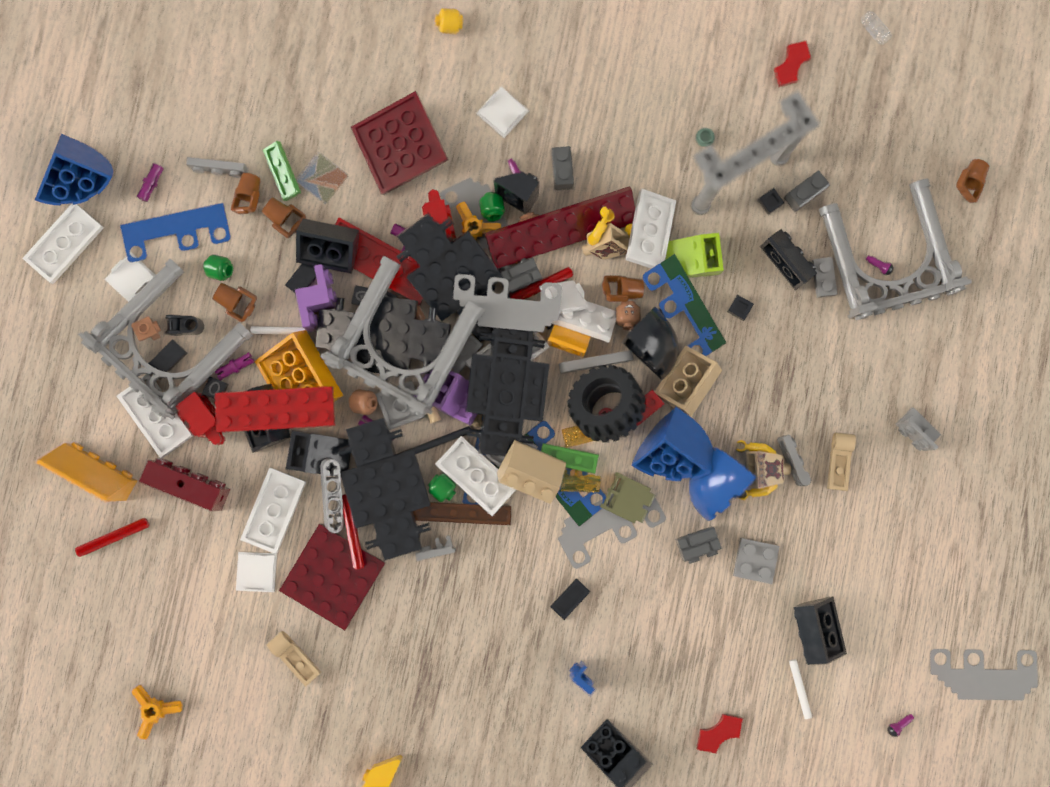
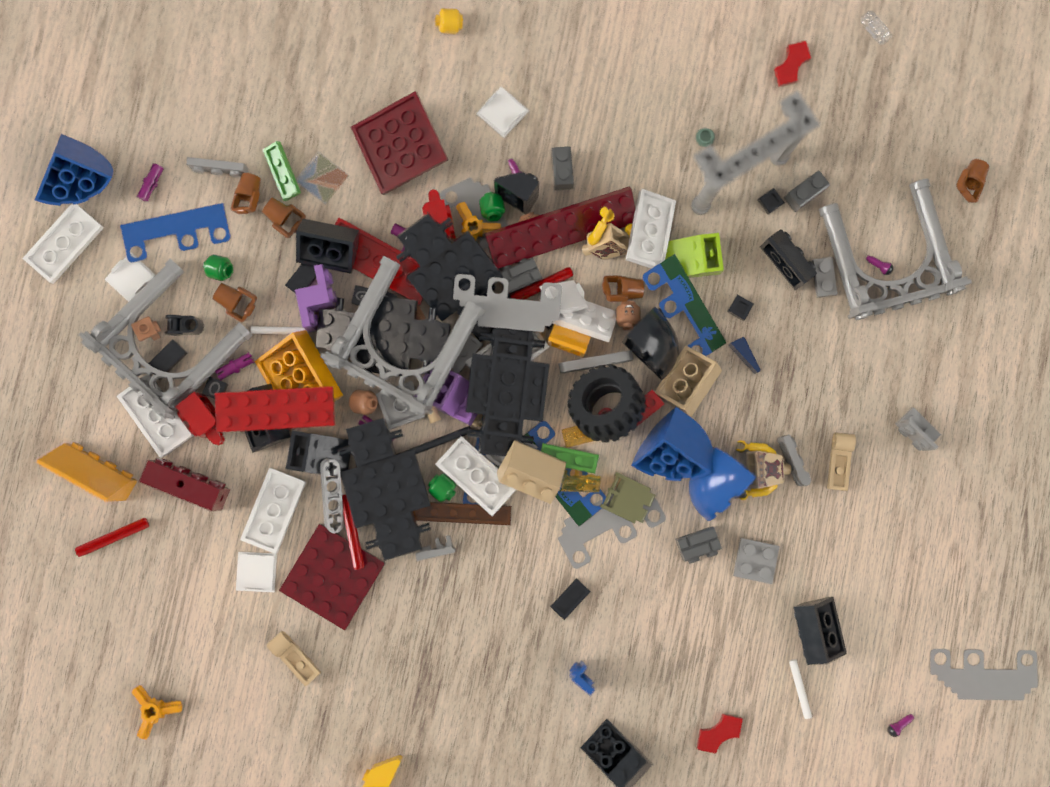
none -> dark blue slope [728,337,761,374]

